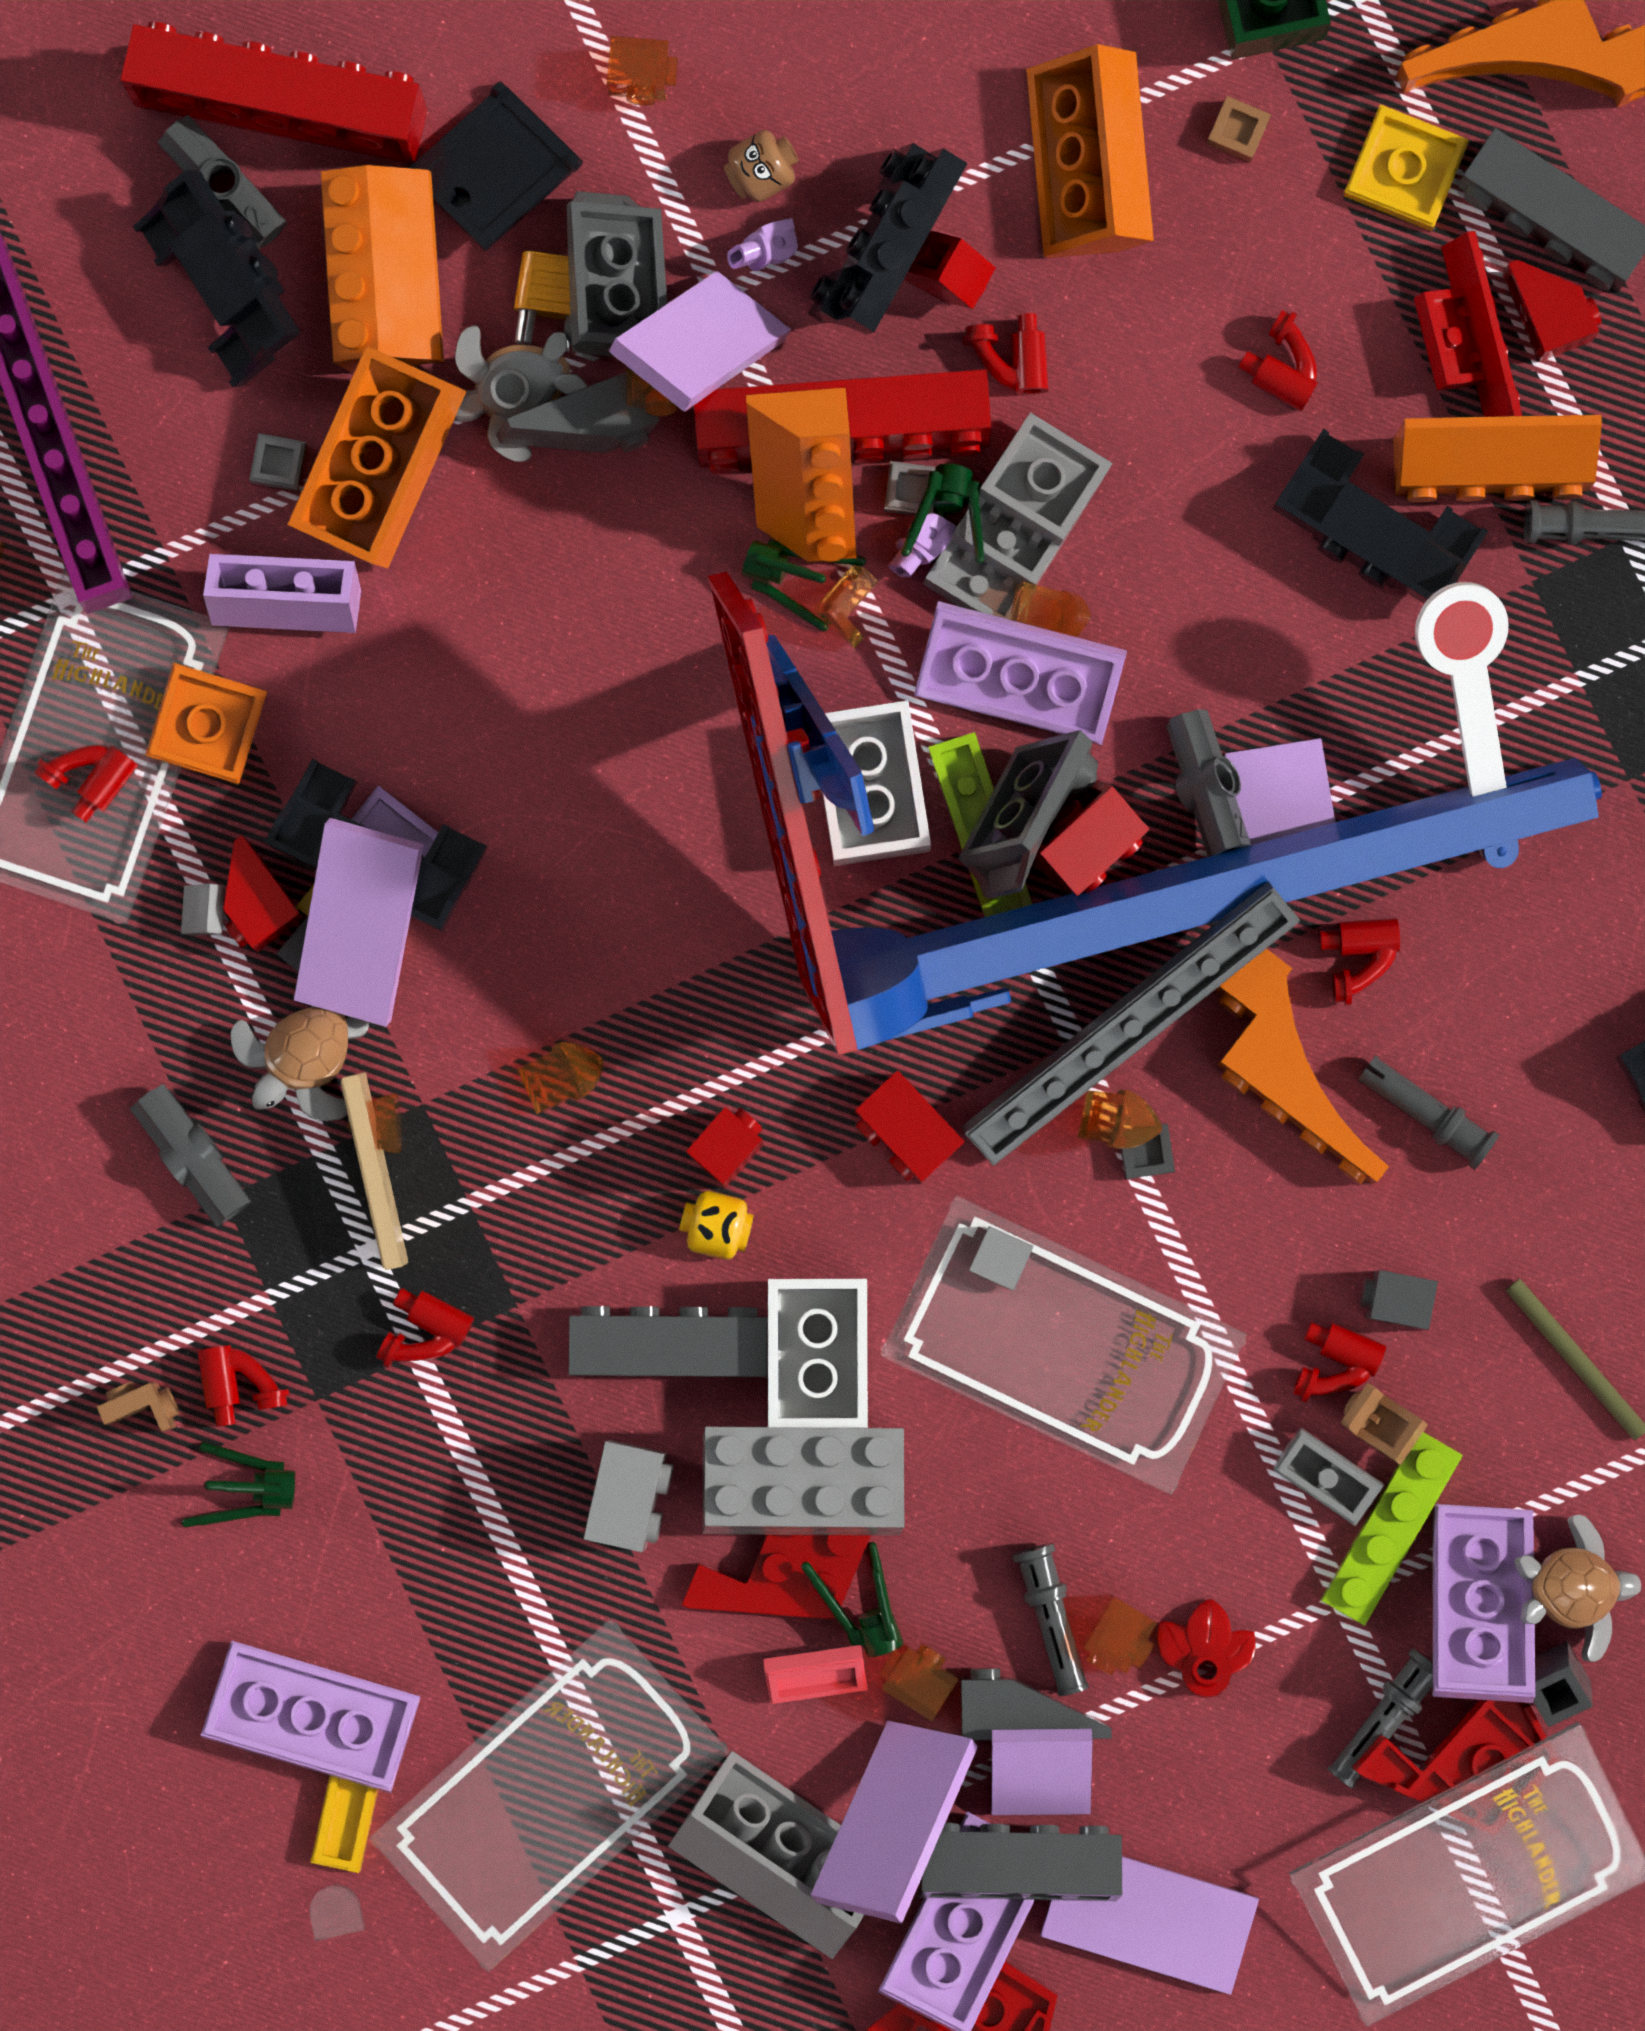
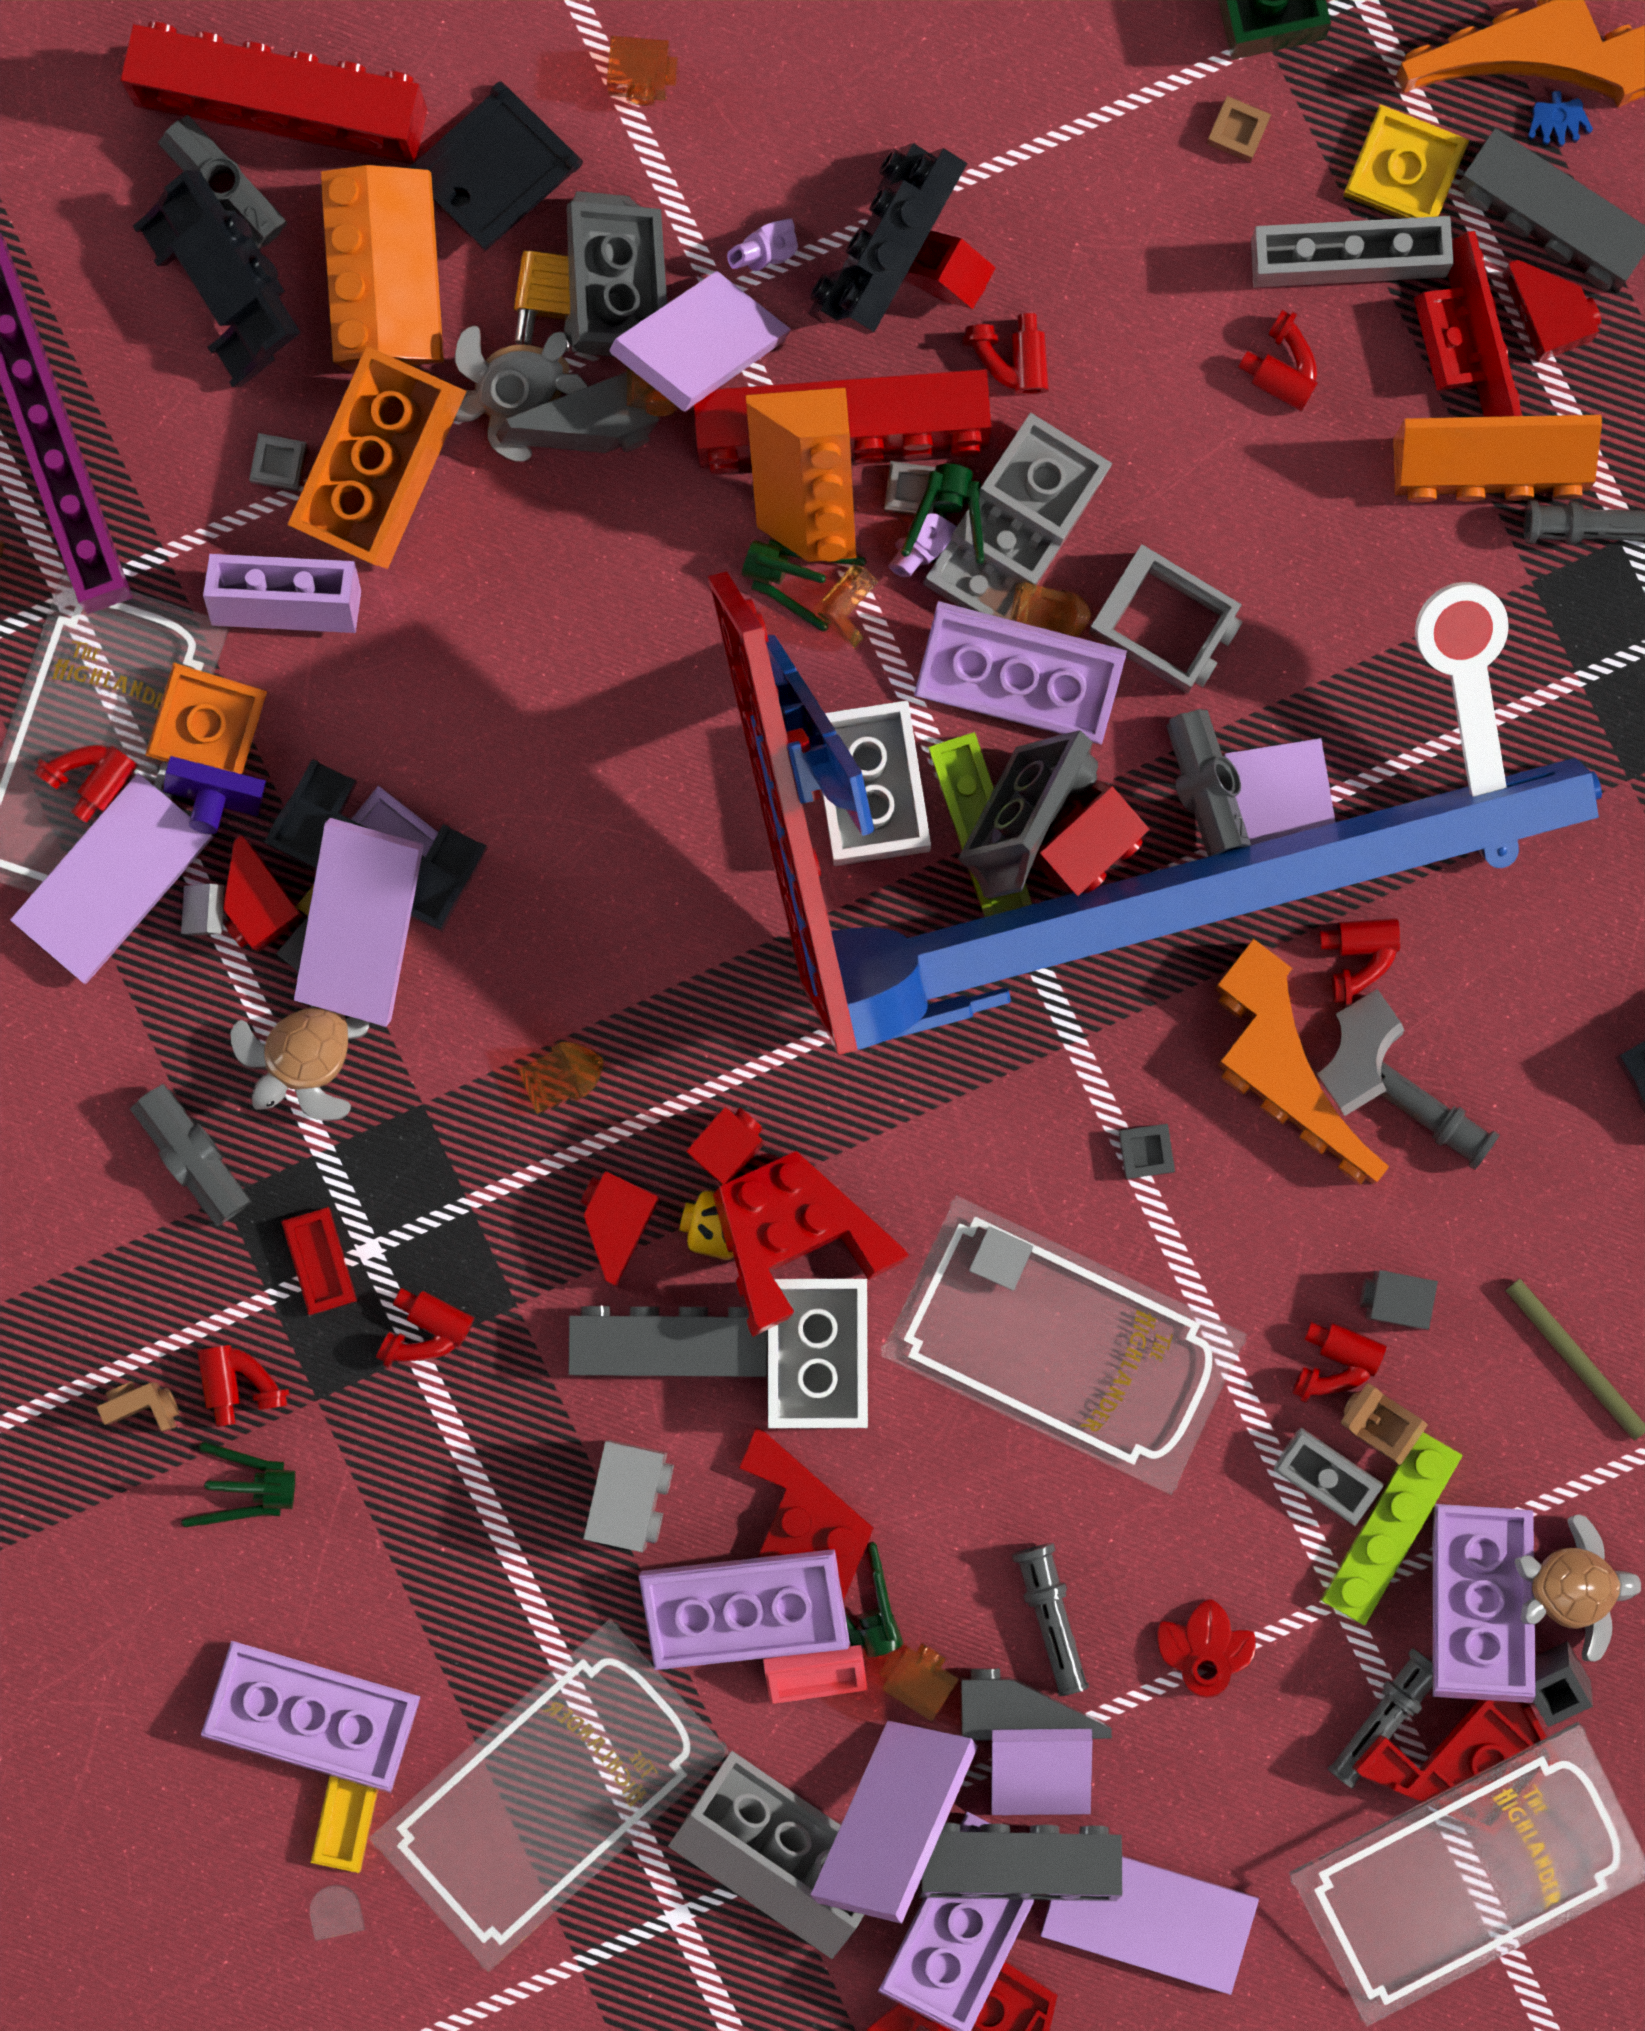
tan tile [340,1072,409,1270] -> none
clear orange tile [347,1094,402,1153] -> none
light grey brick [702,1427,904,1536] -> none
medium nougat head [724,130,799,202] -> none
red brick [854,1070,965,1184] -> none
dark grey tile [961,881,1300,1166] -> none
orange slope [1026,44,1154,258] -> none
clear orange tile [1077,1089,1162,1149] -> none
clear orange brick [1082,1595,1157,1676] -> none
black bracket [1273,428,1488,604] -> none
none -> lavender tile [10,773,214,984]
none -> dark purple tile [163,756,266,834]
none -> red tile [281,1207,357,1315]
none -> red slope [580,1171,660,1286]
none -> lavender tile [639,1549,850,1670]
none -> red wing [713,1151,909,1337]
none -> light grey window [1089,544,1243,694]
none -> light grey brick [1251,216,1453,288]
none -> light grey tile [1317,989,1405,1116]
none -> blue piece [1527,91,1593,147]

